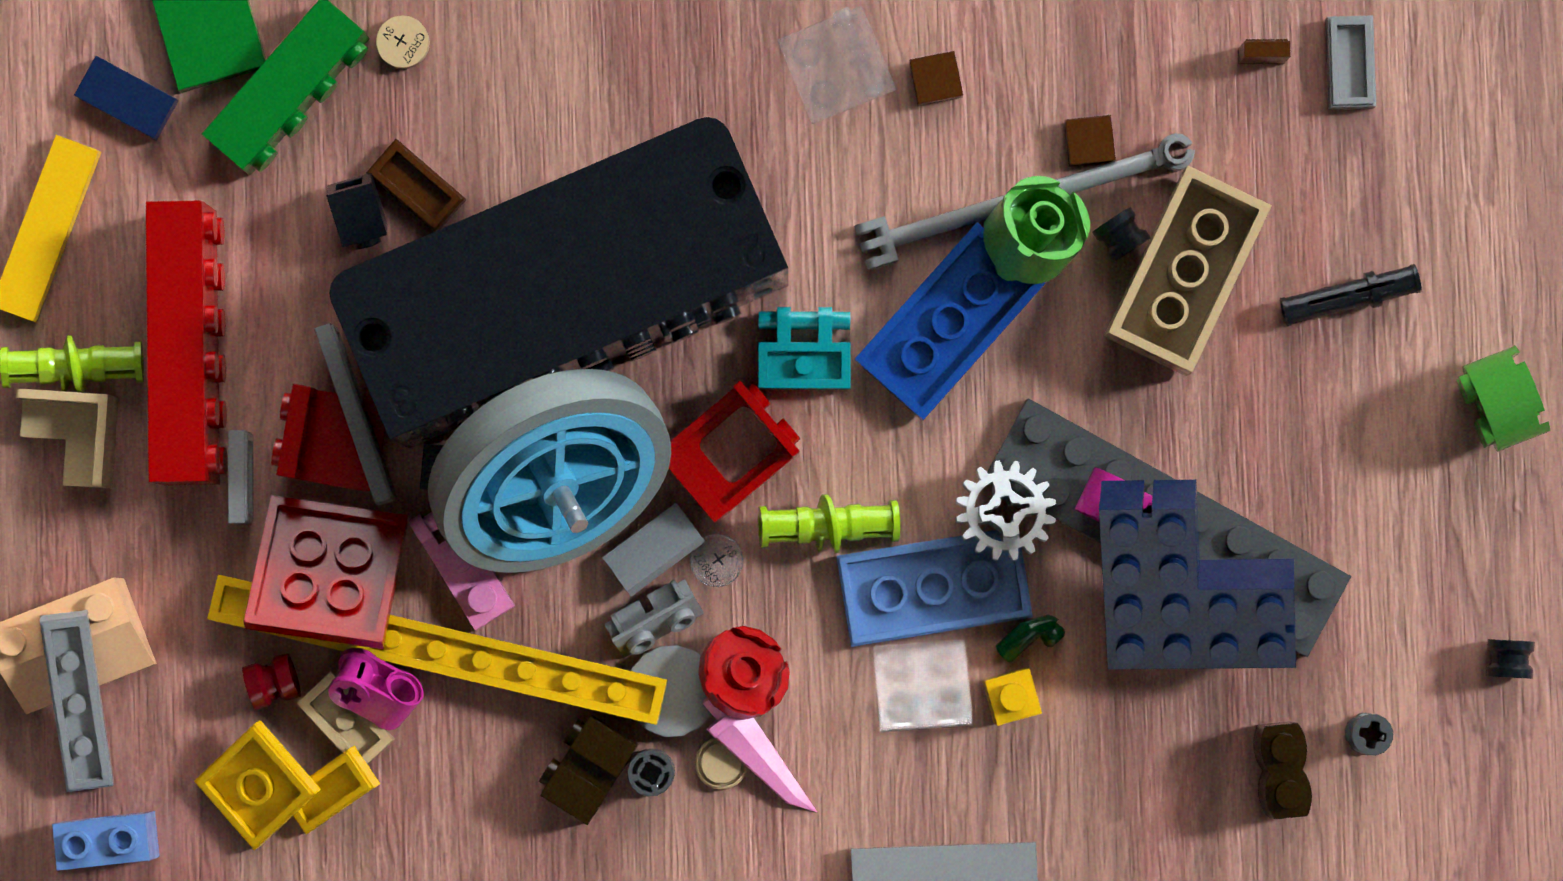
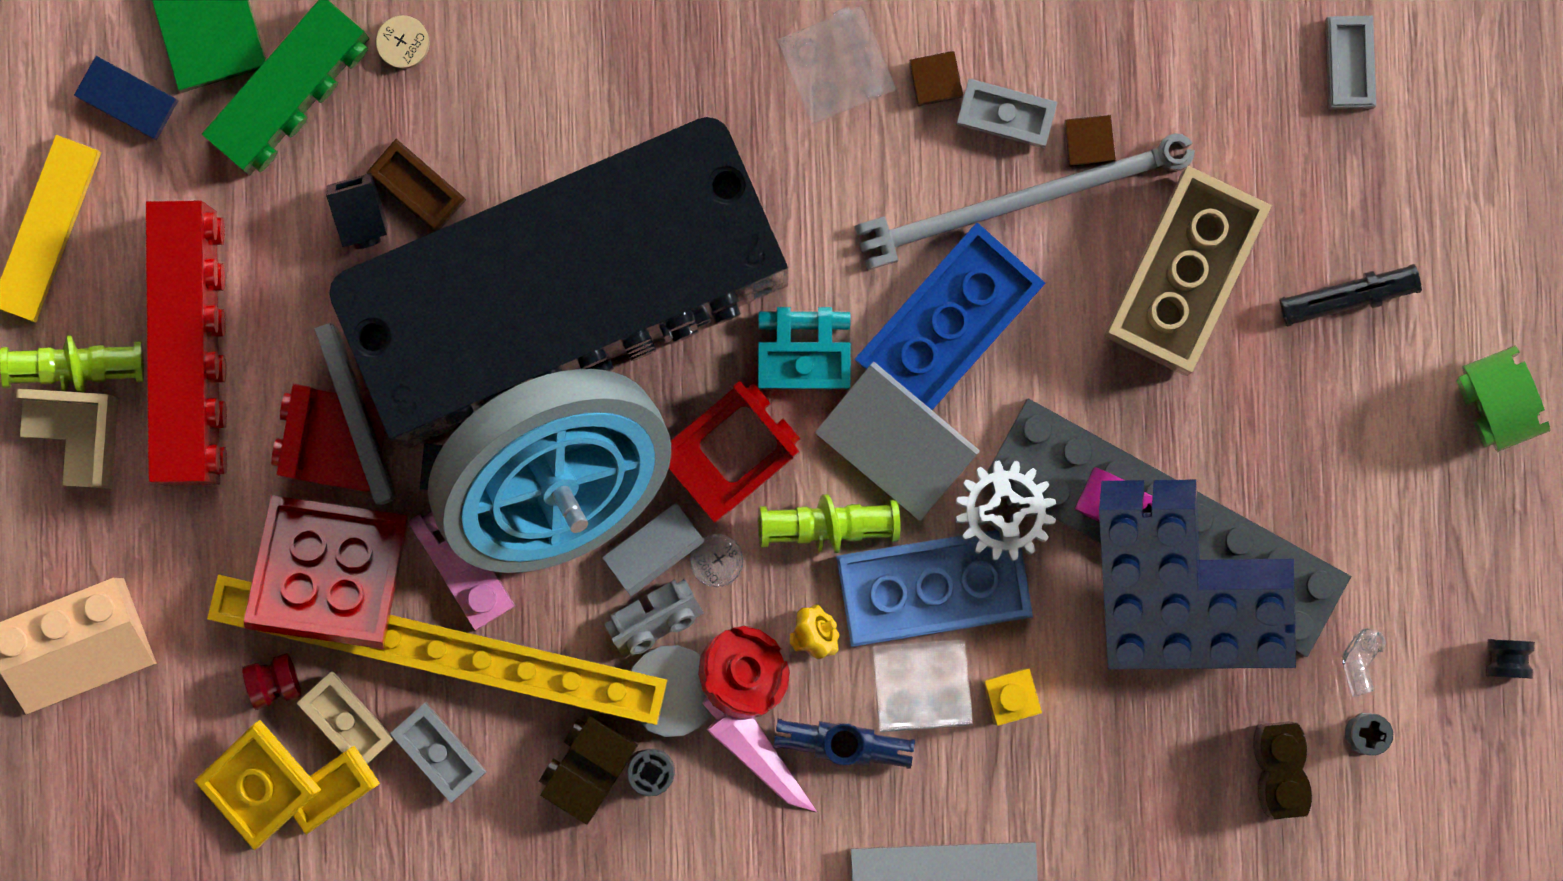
light grey tile [40,610,114,792] -> none
medium blue brick [52,811,160,871] -> none
light grey tile [228,430,253,524] -> none
dark pink piece [328,648,424,730] -> none
tan piece [695,738,748,790] -> none
bright green brick [983,176,1090,284] -> none
dark green arm [995,614,1065,662] -> none
black wheel [1092,207,1150,263] -> none
reddish brown tile [1238,39,1291,64] -> none
none -> light grey plate [390,702,487,803]
none -> dark blue pin [773,718,915,769]
none -> yellow piece [790,604,840,659]
none -> light grey tile [815,362,980,521]
none -> light grey plate [956,78,1057,148]
none -> clear arm [1342,629,1386,697]

